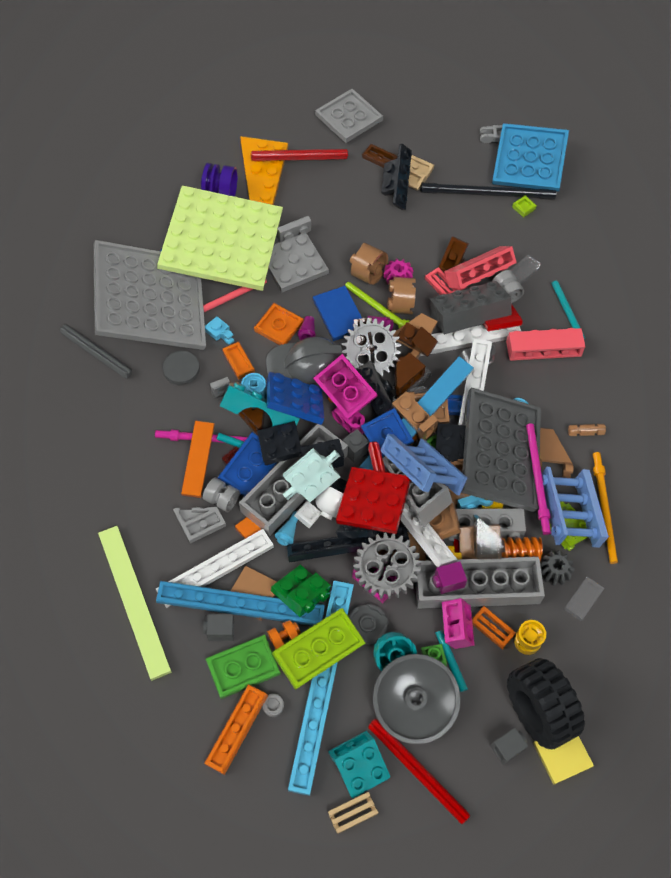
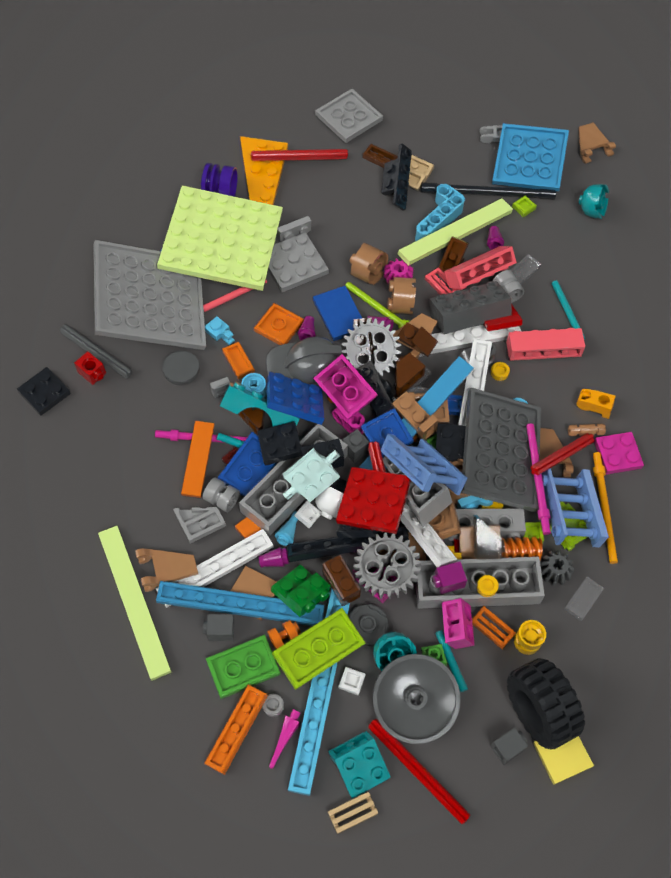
none -> black plate [17,367,71,416]
none -> red brick [74,351,106,385]
none -> medium nougat flag [135,548,198,592]
none -> magenta cone [259,547,290,568]
none -> dark pink piece [269,710,301,769]
none -> reddish brown brick [322,555,361,606]
none -> white tile [338,667,366,696]
none -> yellowish green tile [398,198,513,266]
none -> medium azure beam [415,184,465,241]
none -> yellow tile [477,575,499,597]
none -> magenta cone [487,226,504,250]
none -> yellow tile [491,362,510,381]
none -> lime tile [523,522,544,543]
none -> red axle [531,433,595,476]
none -> light orange leg [576,389,615,419]
none -> medium nougat flag [579,123,616,164]
none -> teal cylinder [579,184,609,219]
none -> dark pink plate [594,432,644,475]

